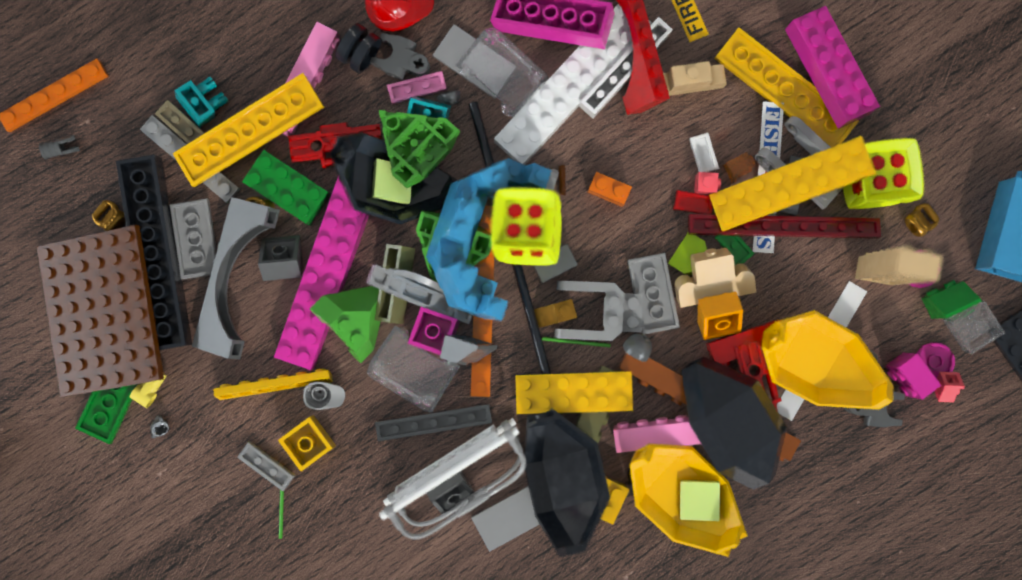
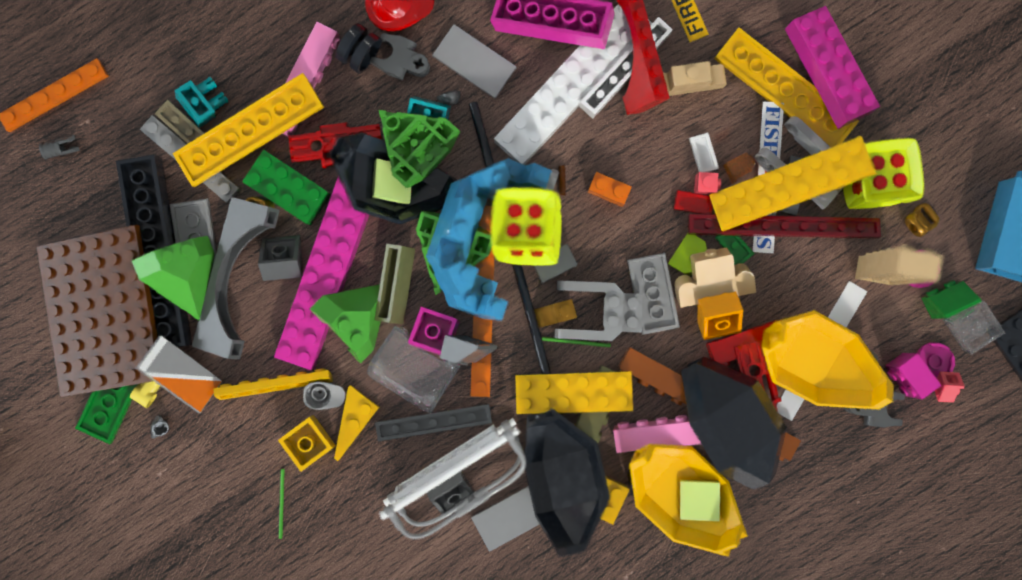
pearl gold piece [92,200,126,231] -> none
light grey tile [237,441,295,491] -> none
light grey piece [366,264,472,324] -> none
bright pink tile [387,71,447,105] -> none
clear windscreen [456,27,549,118] -> none
dark grey cap [623,334,652,362] -> none
none -> bright green wedge [132,236,215,321]
none -> tile [136,336,222,413]
none -> yellow wing [334,385,380,461]

